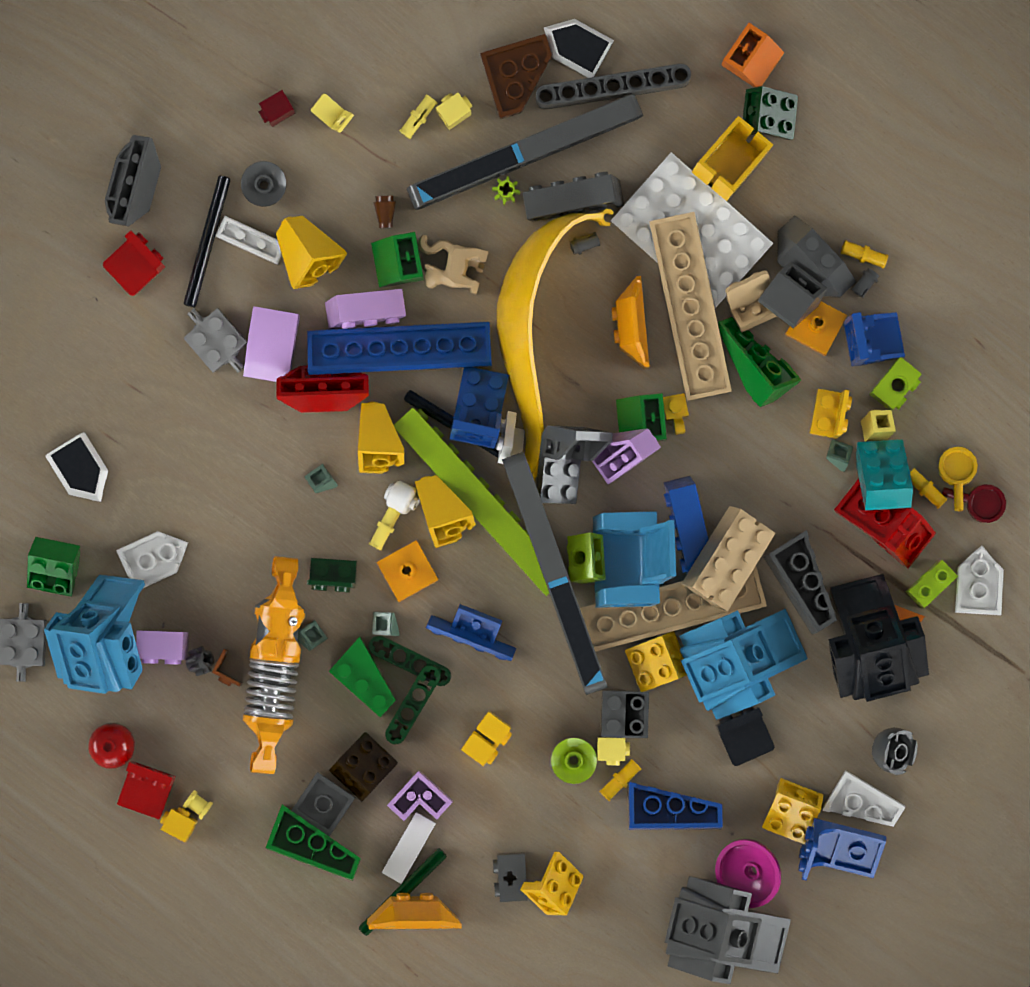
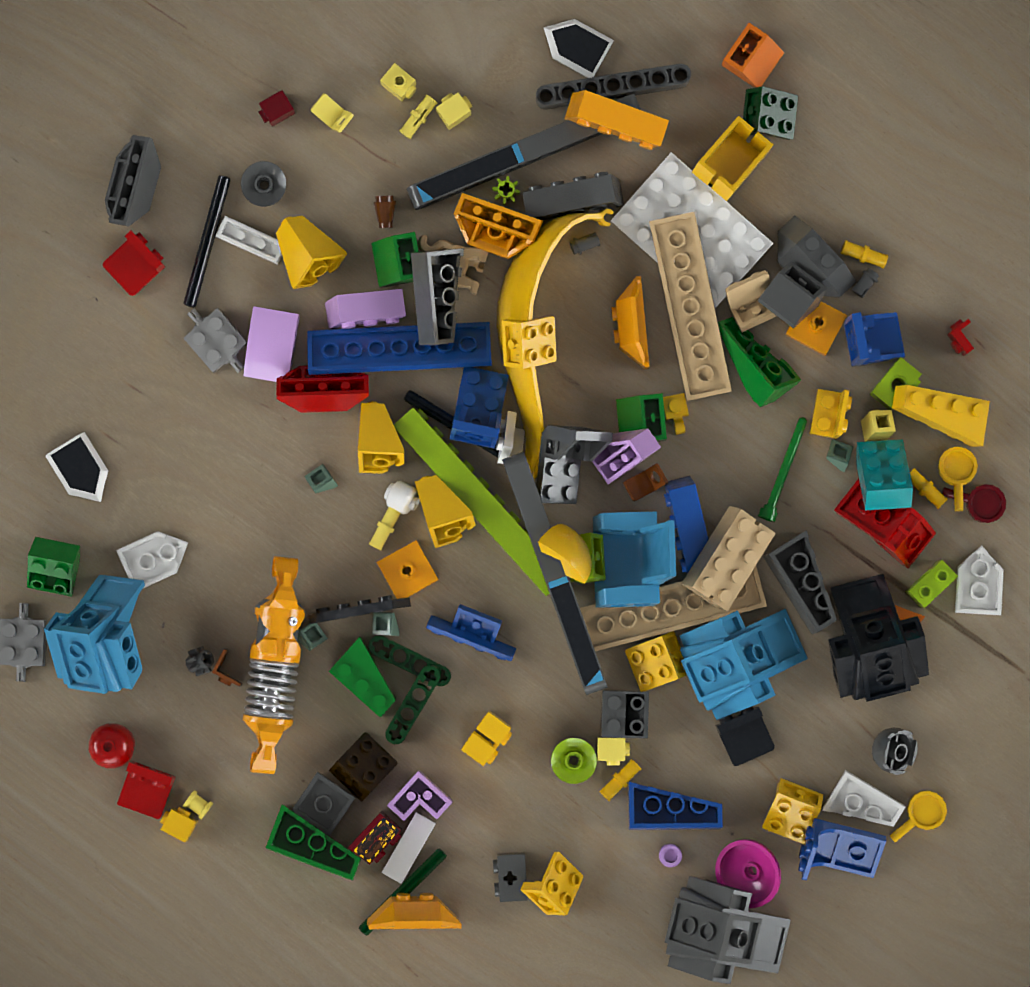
lavender brick [136,631,189,664] -> none
dark green bracket [306,558,357,593] -> none
reddish brown plate [480,34,552,119] -> none
none -> black wing [308,595,411,624]
none -> slope [348,811,402,865]
none -> light yellow brick [380,63,417,101]
none -> dark grey wedge [411,248,464,345]
none -> light orange wedge [453,193,543,259]
none -> yellow bracket [502,316,556,369]
none -> yellow brick [538,524,592,584]
none -> light orange wedge [564,90,669,150]
none -> dark orange bracket [623,463,668,502]
none -> lavender tile [659,844,682,867]
none -> green piece [758,417,807,523]
none -> yellow piece [889,790,947,842]
none -> yellow wedge [892,385,990,447]
none -> red bracket [947,319,974,356]

